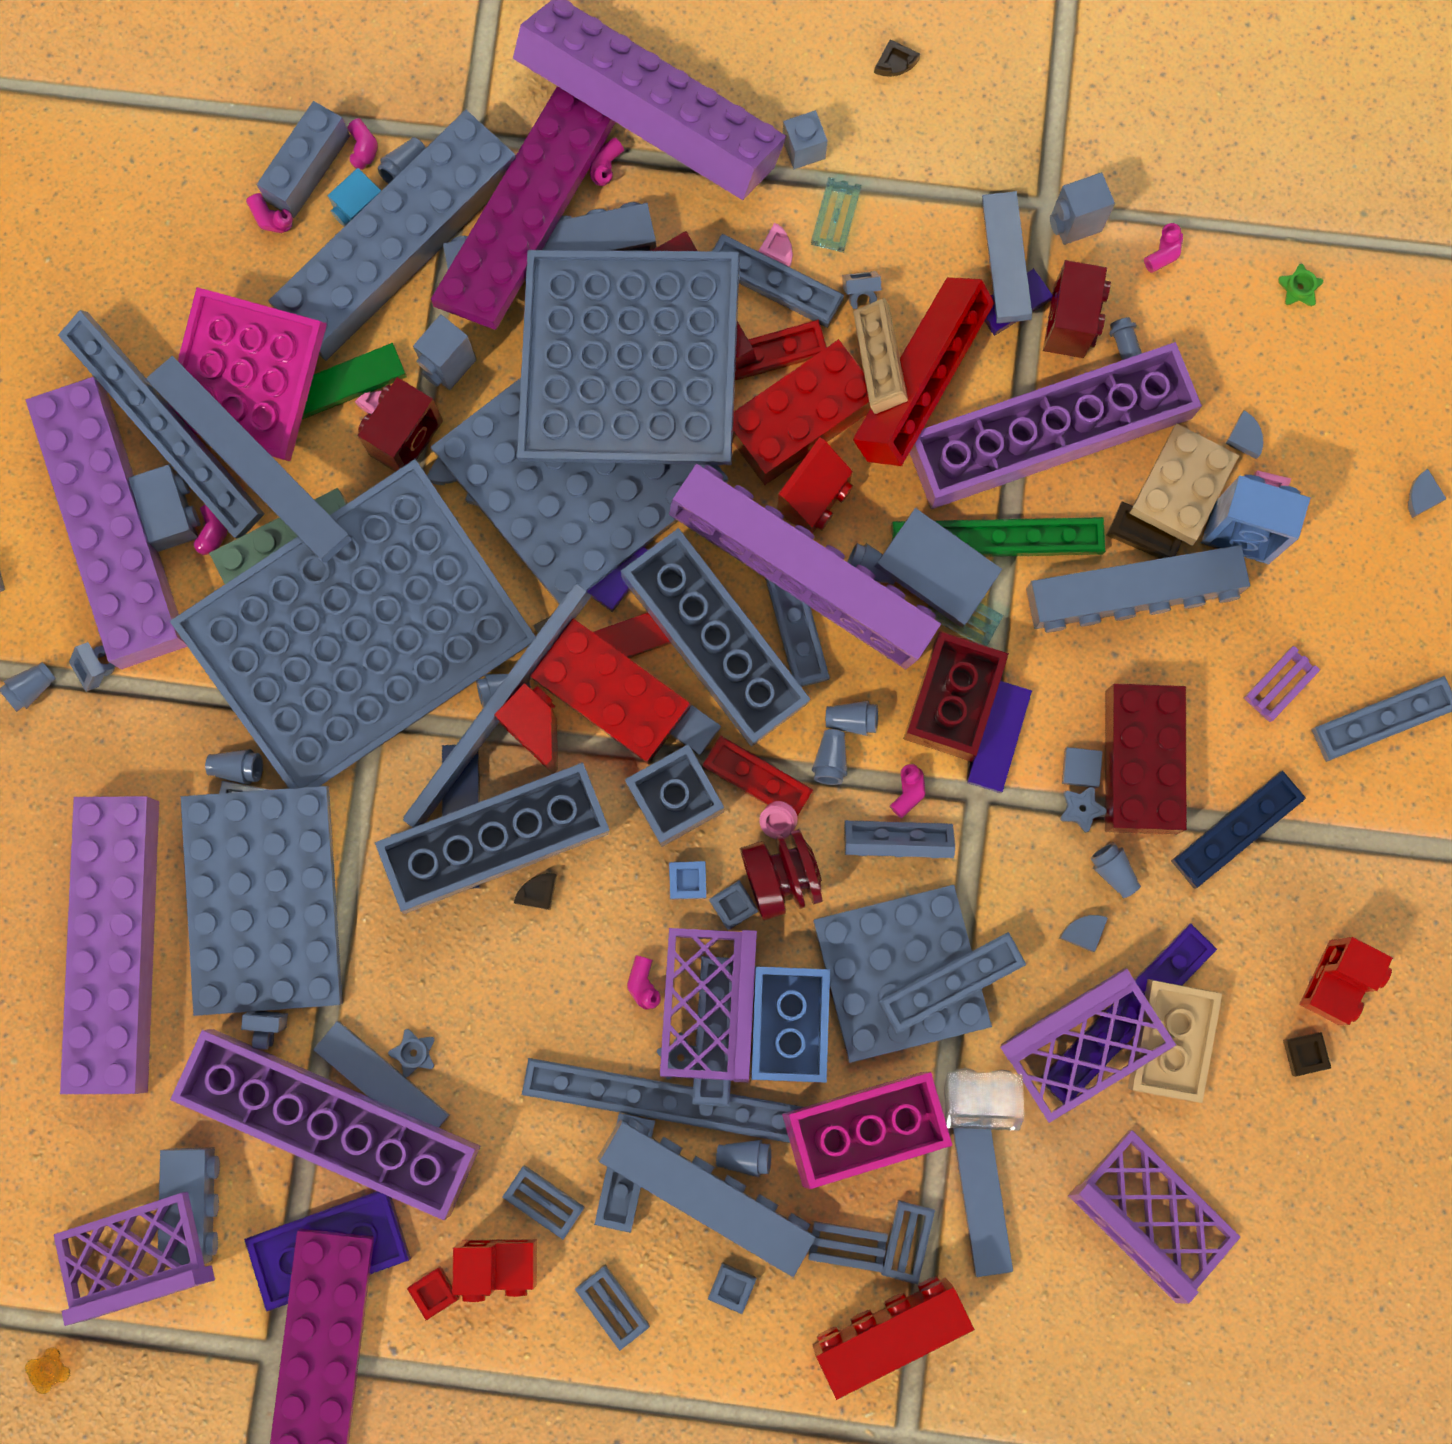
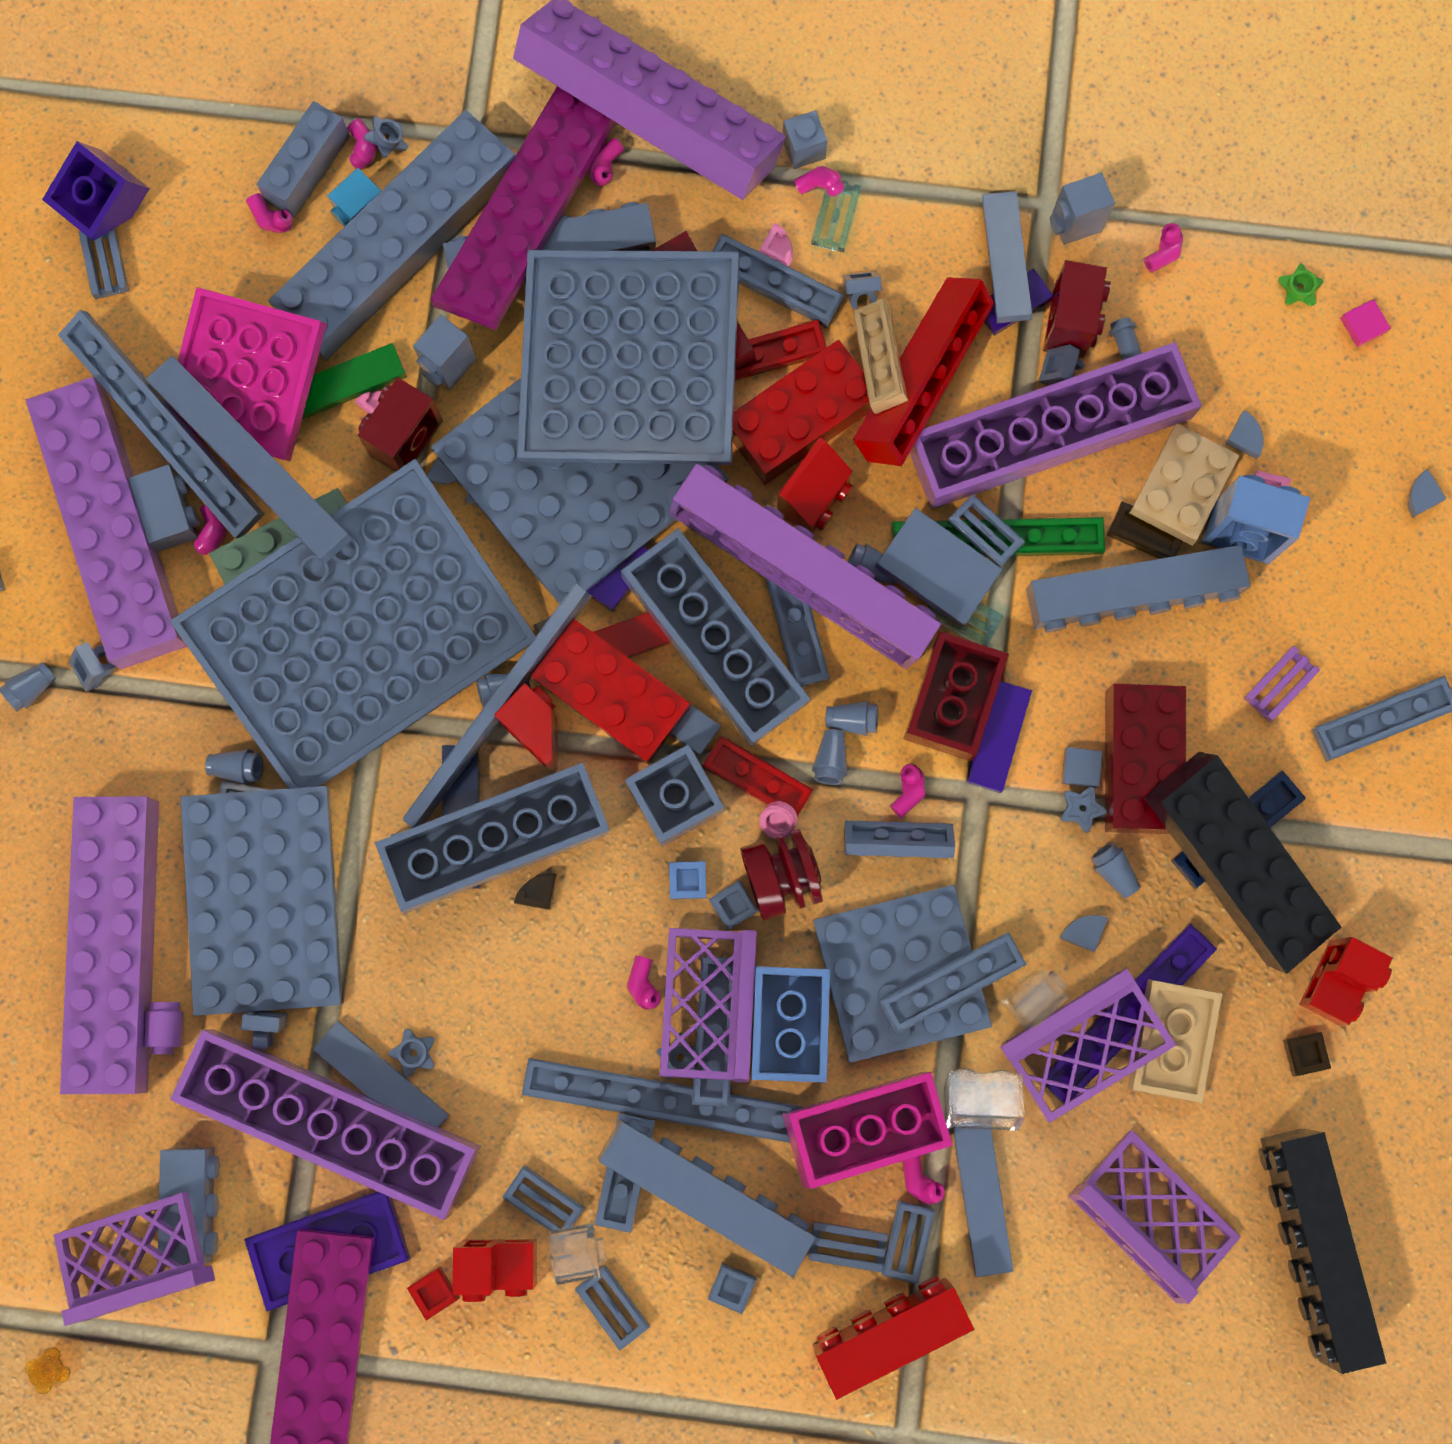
sand blue cone [377,137,426,184] -> none
sand blue cone [716,1140,771,1177] -> none
dark brown tile [874,39,920,77] -> none
none -> dark purple slope [42,141,150,240]
none -> sand blue tile [78,228,129,299]
none -> medium lavender brick [144,1002,183,1054]
none -> sand blue plate [364,116,408,158]
none -> clear brick [549,1223,606,1285]
none -> dark pink arm [795,166,844,197]
none -> dark pink arm [902,1156,945,1205]
none -> sand blue tile [947,494,1025,568]
none -> clear brick [1000,969,1069,1028]
none -> sand blue tile [1038,344,1084,386]
none -> black brick [1144,752,1342,974]
none -> black brick [1259,1129,1387,1374]
none -> dark pink tile [1340,299,1391,348]

